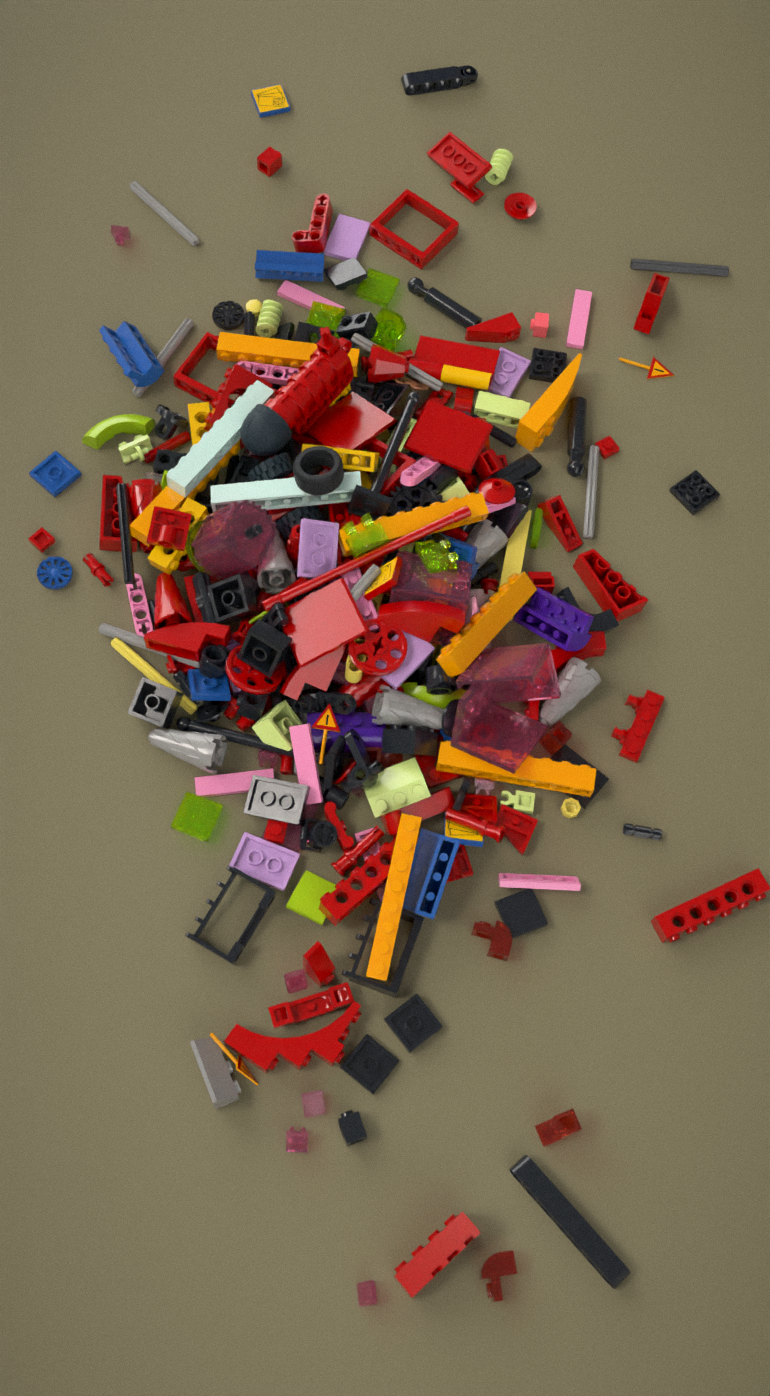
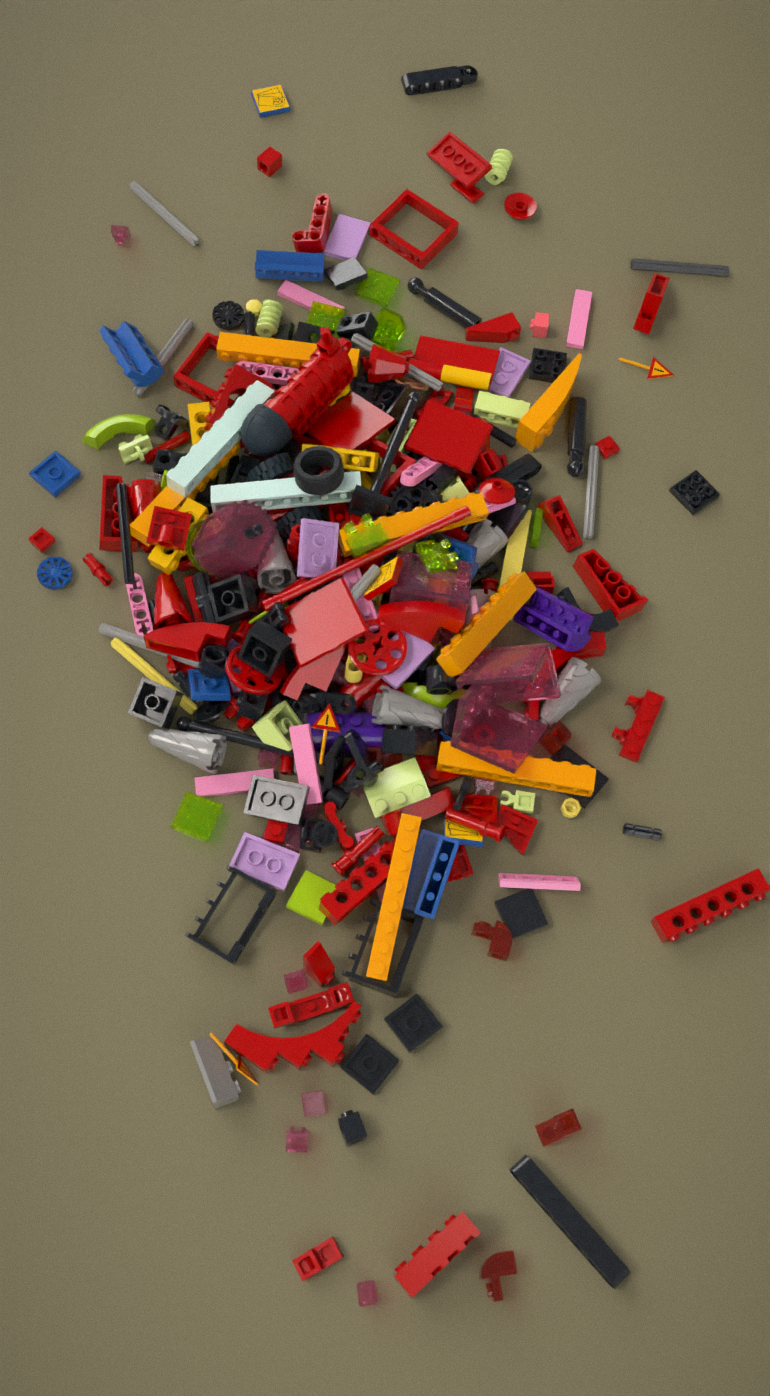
none -> red slope [292,1236,344,1281]

